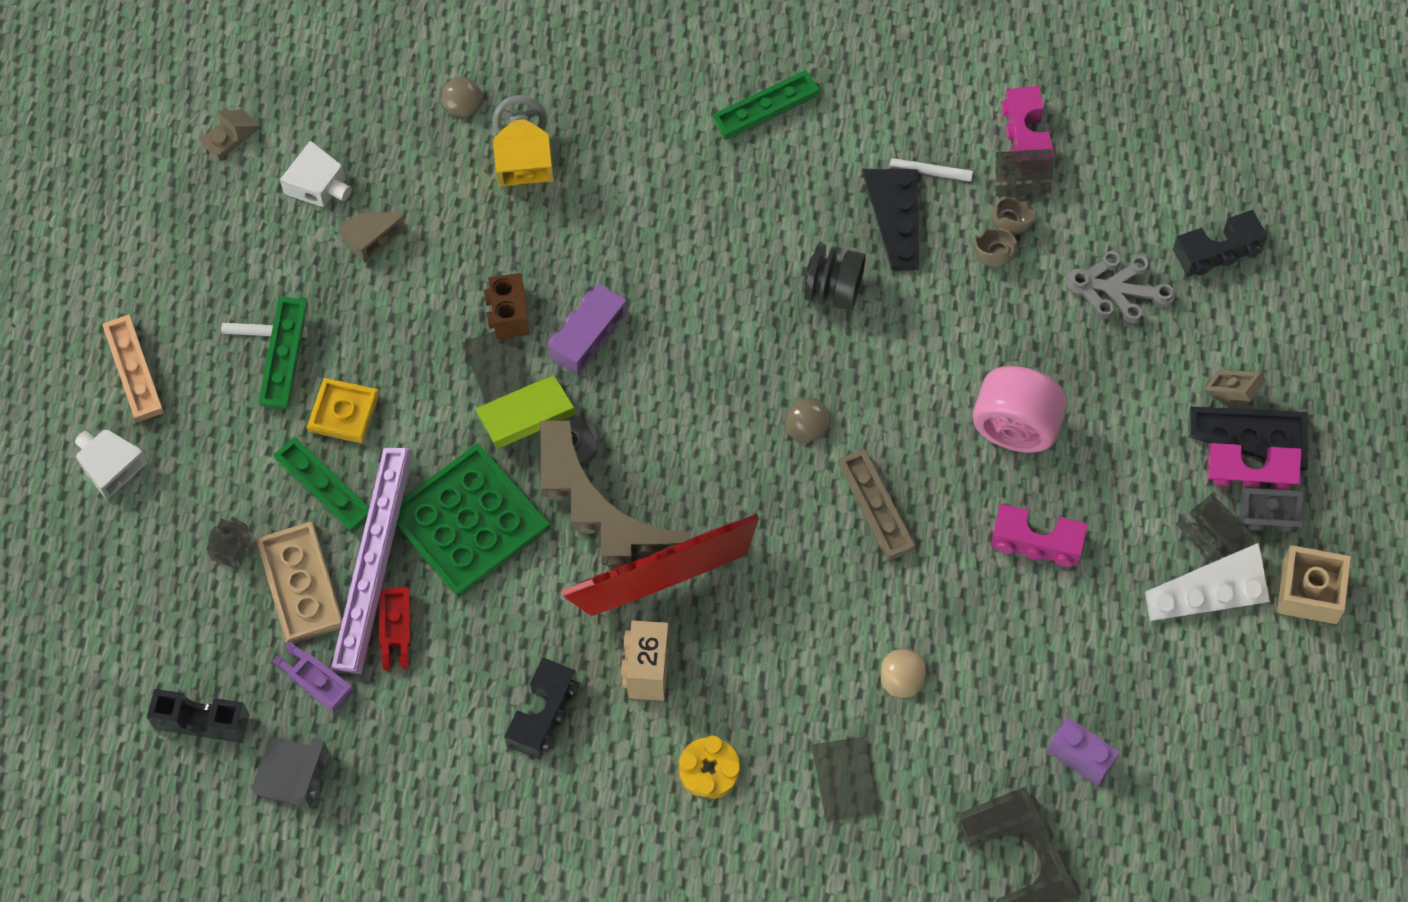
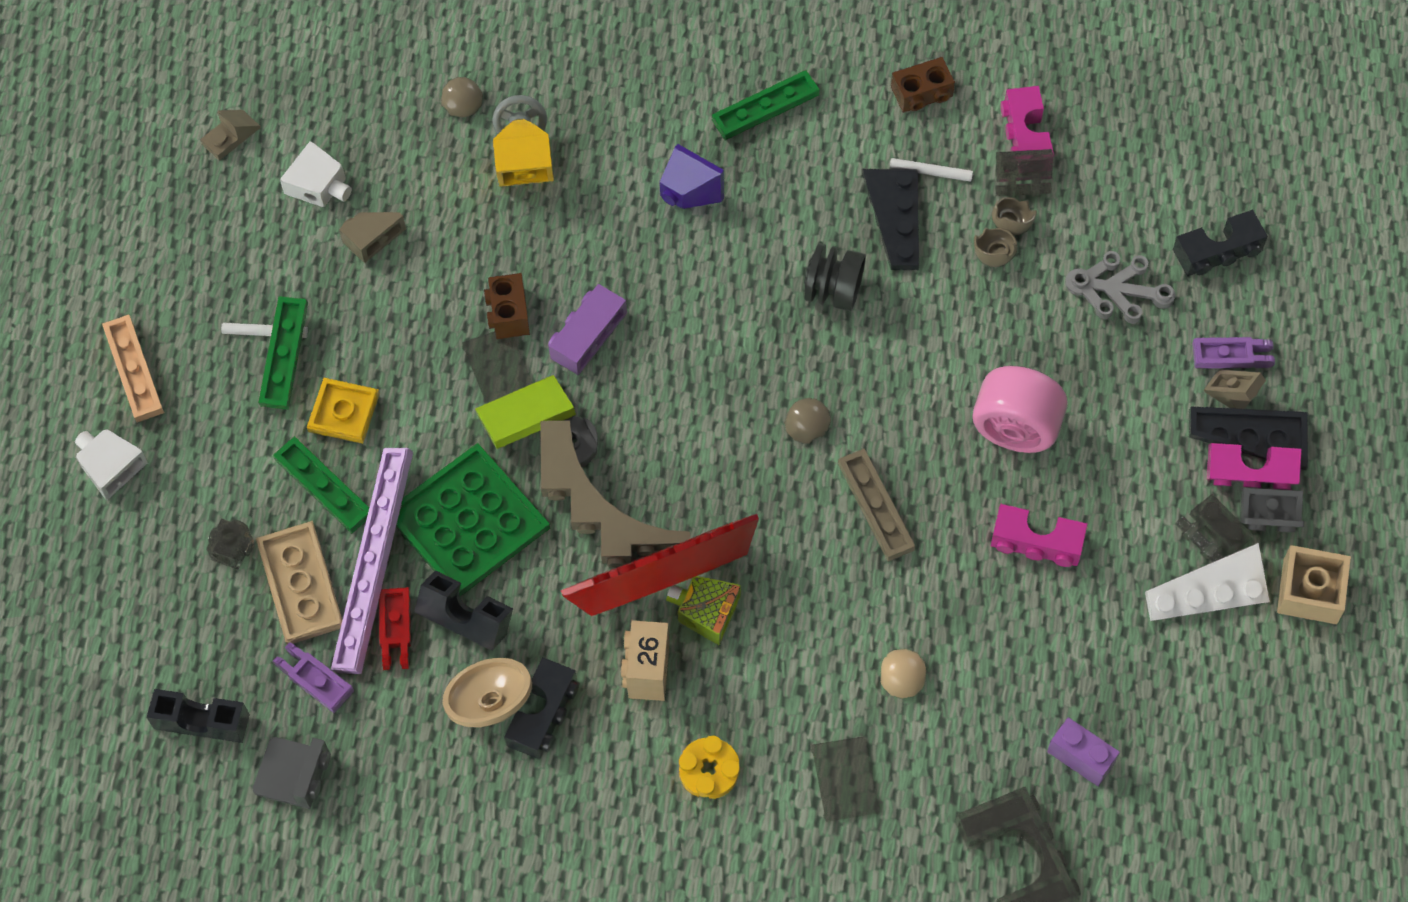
none -> black arch [415,570,513,651]
none -> tan dish [443,658,532,728]
none -> dark purple slope [659,144,724,209]
none -> torso [666,576,741,645]
none -> reddish brown brick [891,57,955,113]
none -> medium lavender hinge [1192,337,1275,368]

